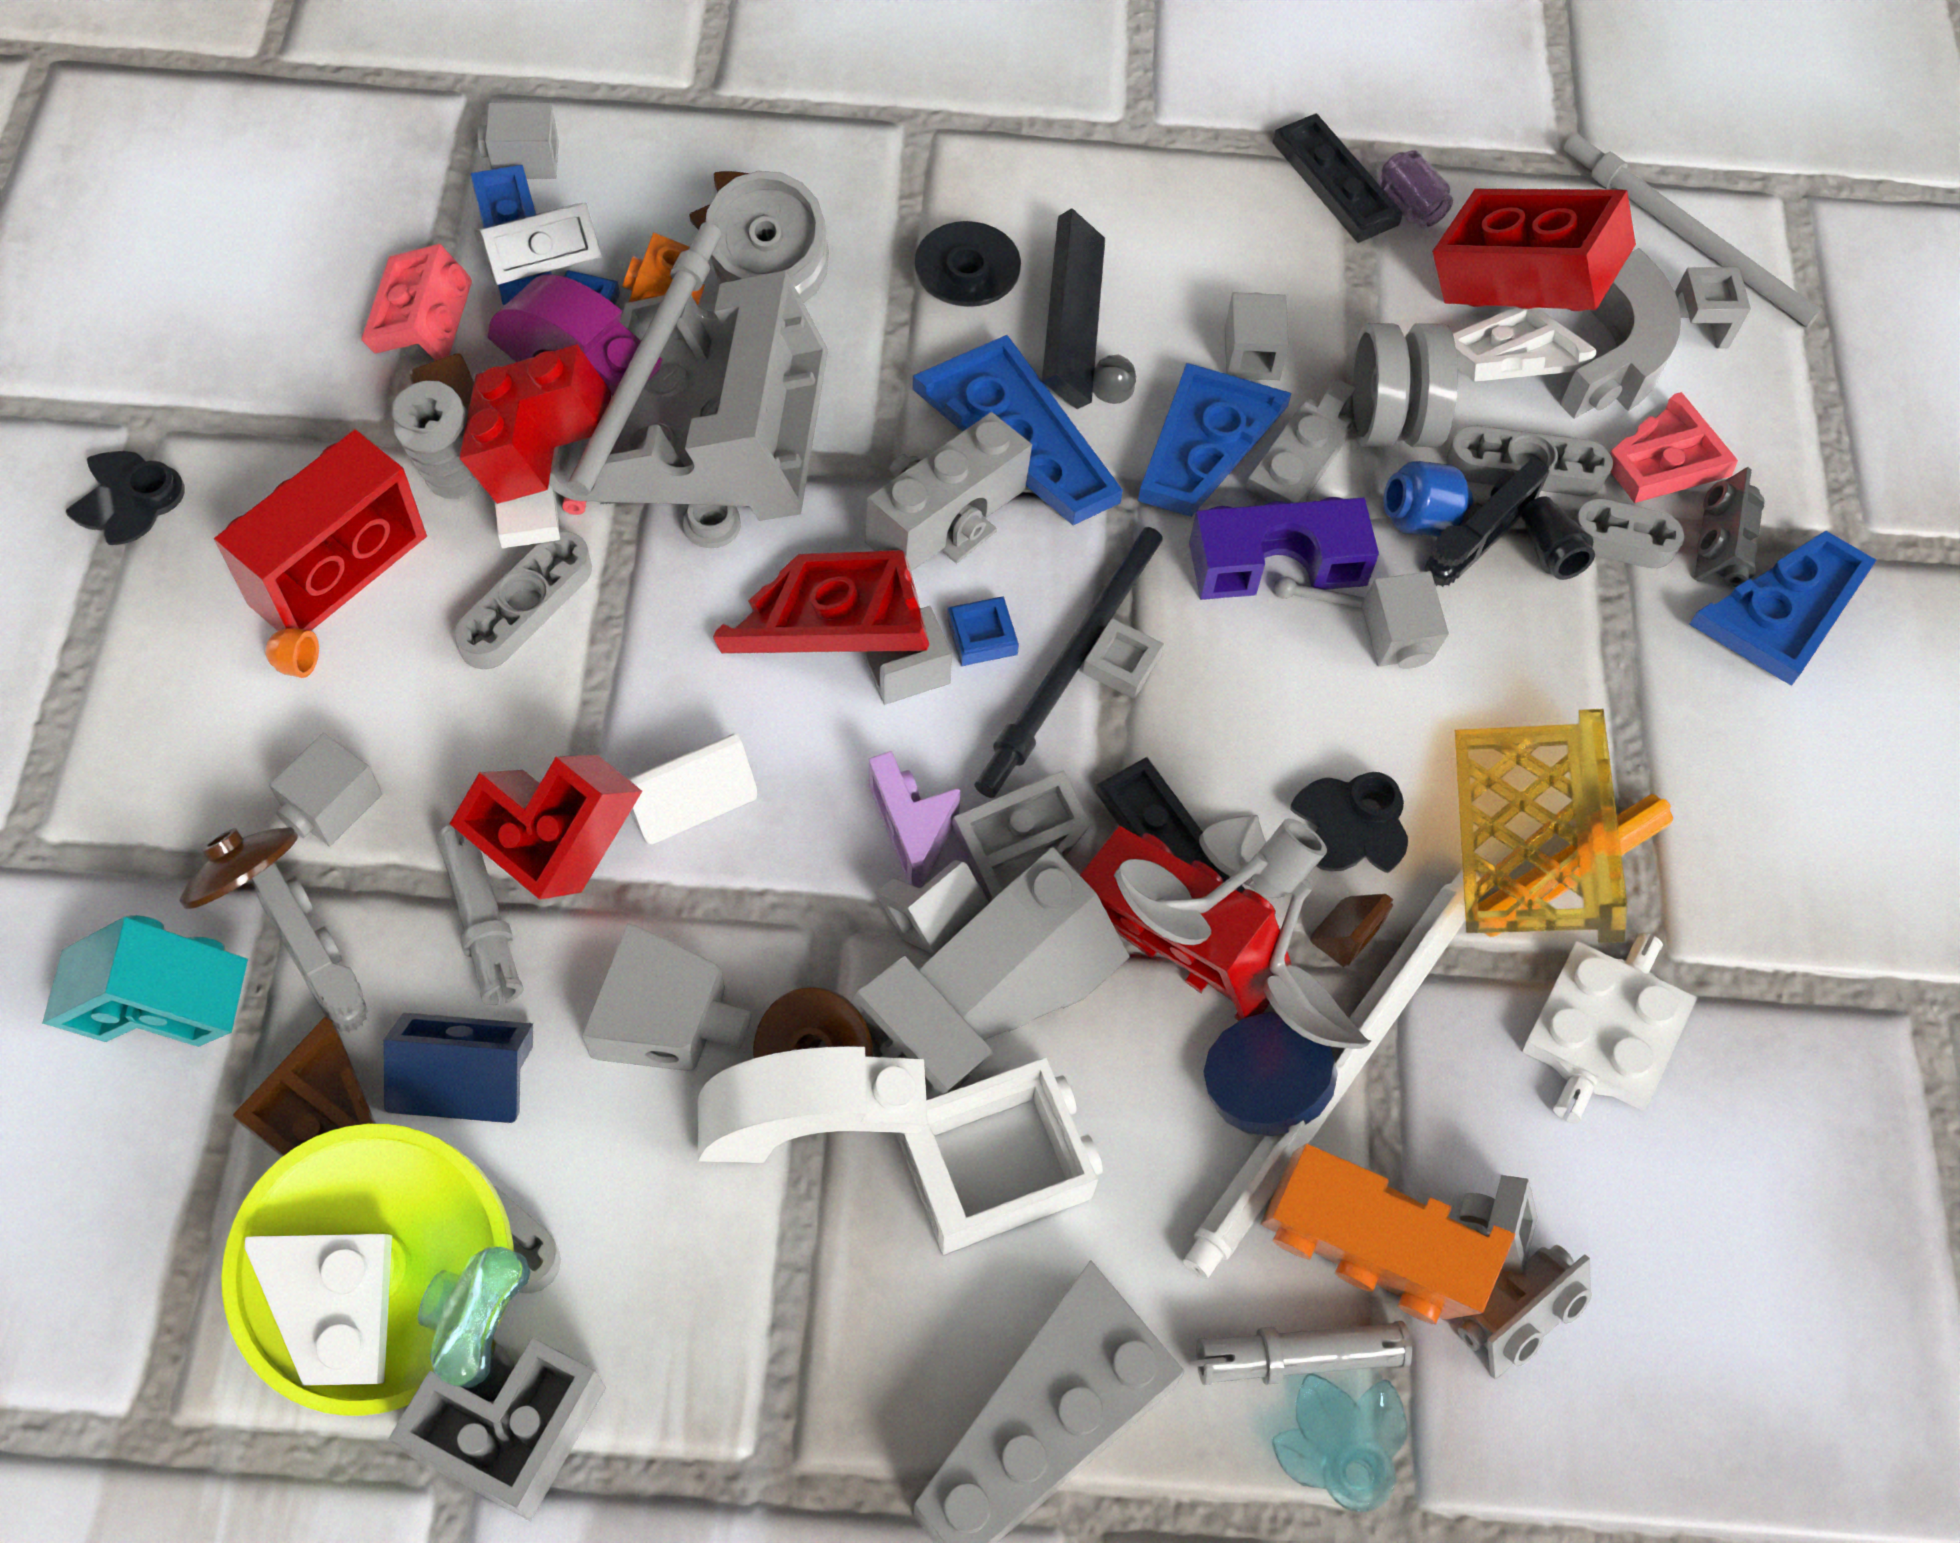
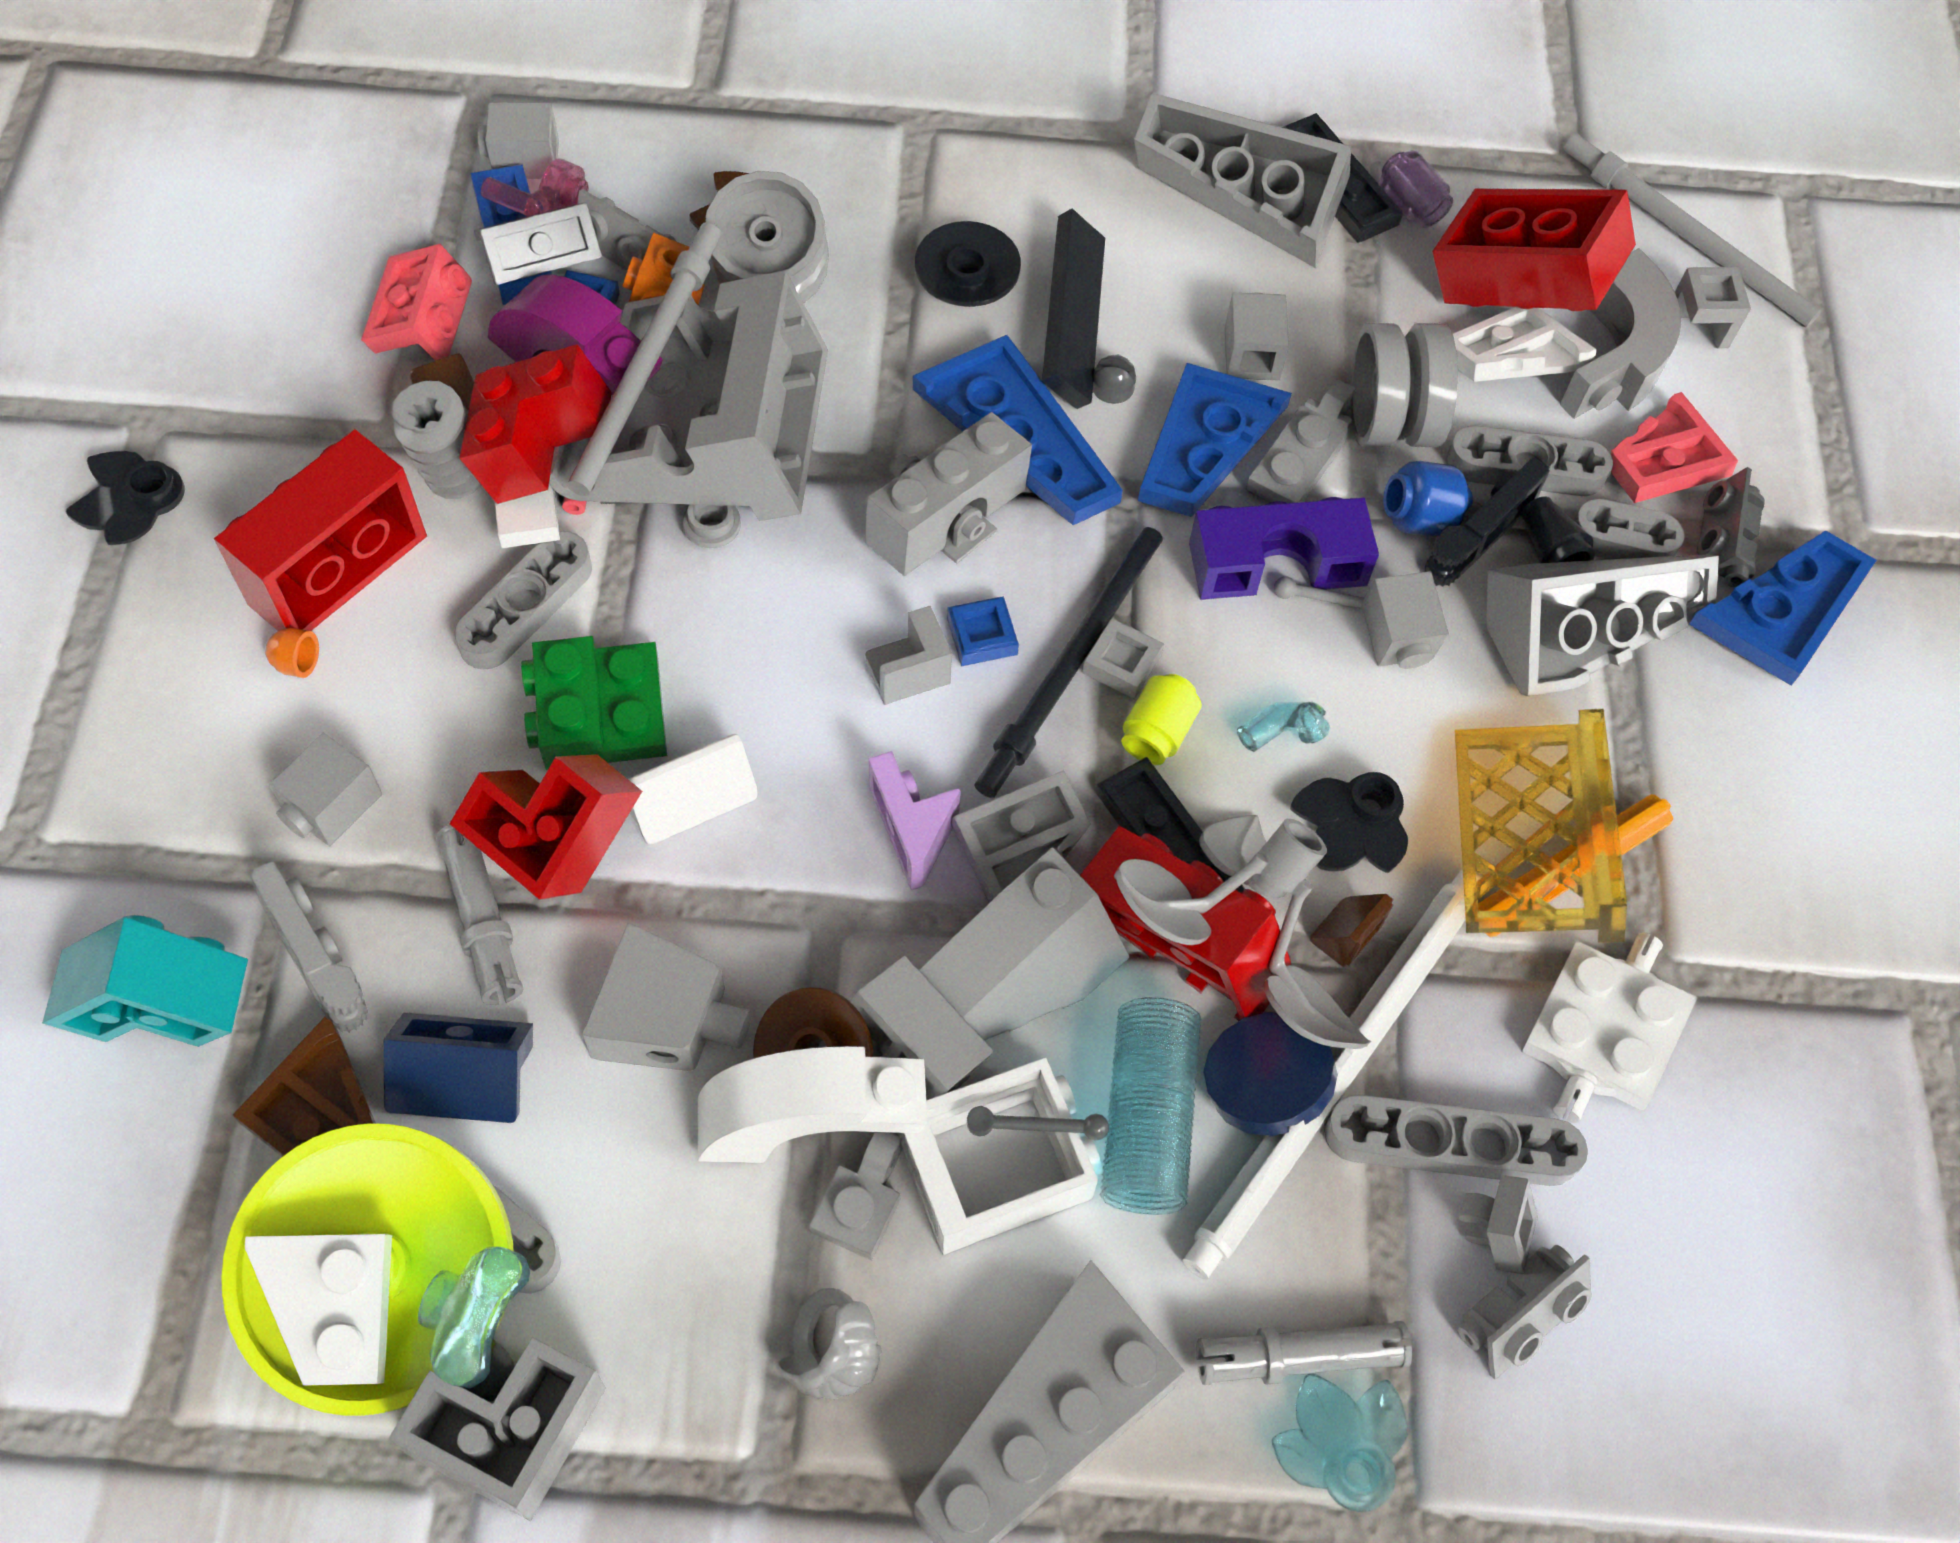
reddish brown dish [179,827,298,909] -> none
red wing [713,550,929,654] -> none
light grey panel [875,860,989,955] -> none
orange wedge [1260,1143,1516,1325] -> none
none -> clear pink plate [481,158,589,216]
none -> green plate [521,636,668,770]
none -> light grey hinge [577,189,676,270]
none -> light grey piece [776,1288,882,1400]
none -> light grey plate [809,1132,902,1261]
none -> dark grey hinge [966,1106,1109,1141]
none -> clear light blue piece [1100,997,1202,1215]
none -> neon yellow brick [1121,674,1202,765]
none -> light grey wedge [1134,93,1351,268]
none -> clear light blue arm [1237,701,1330,752]
none -> light grey beam [1324,1095,1588,1186]
none -> light grey wedge [1486,554,1719,696]

